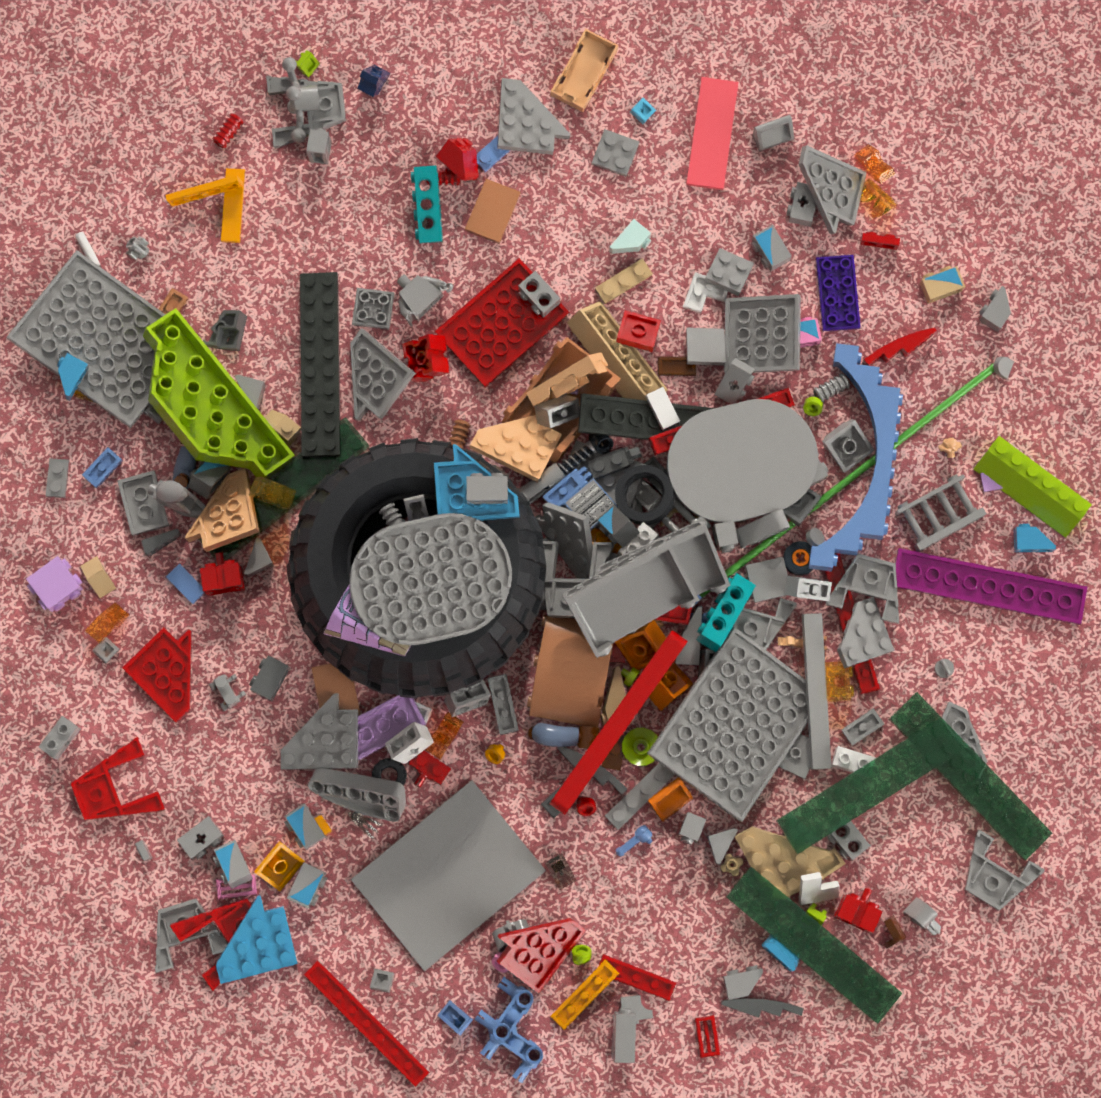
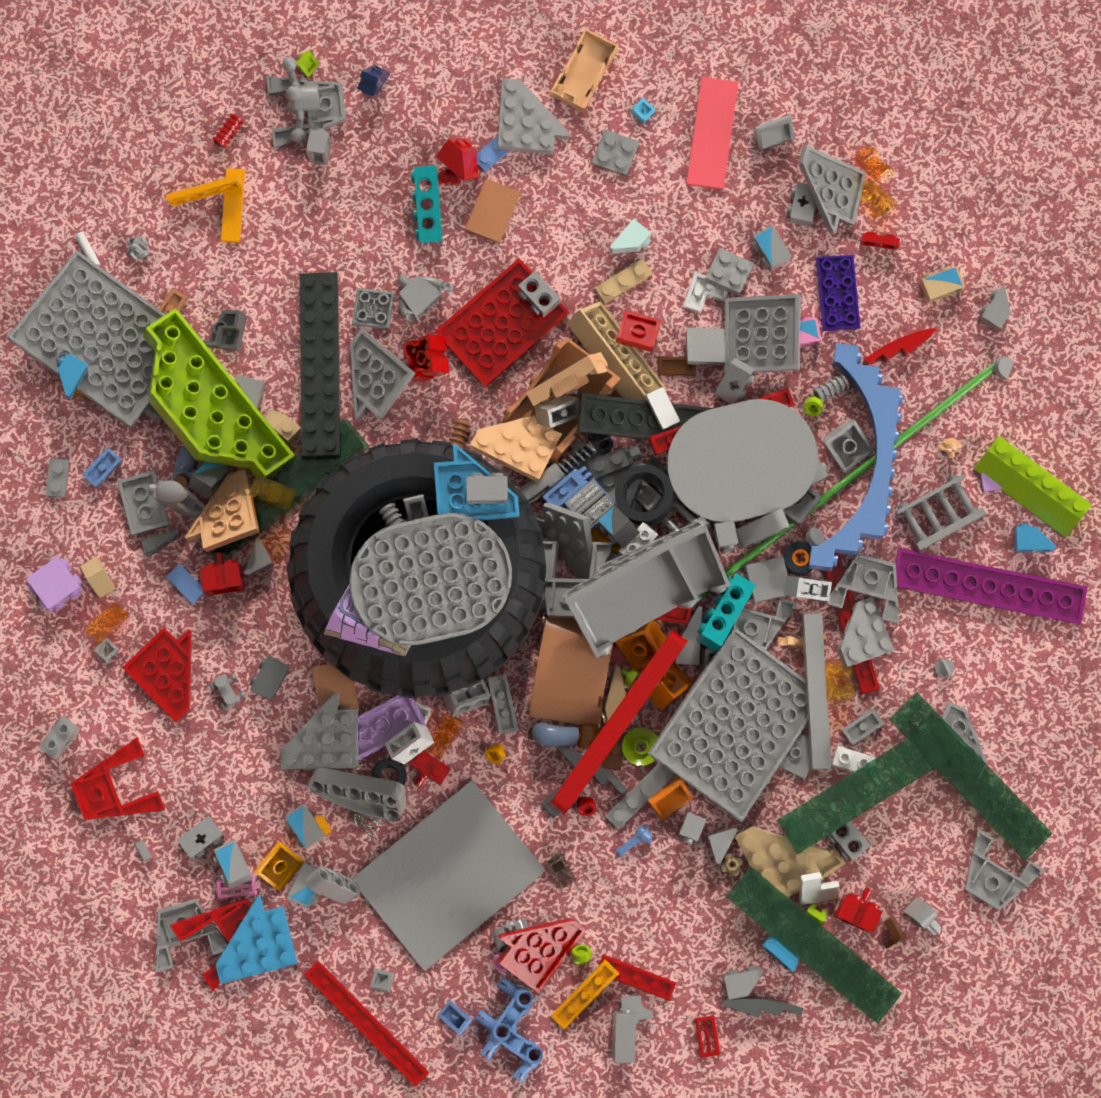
none -> light grey beam [305,866,361,904]

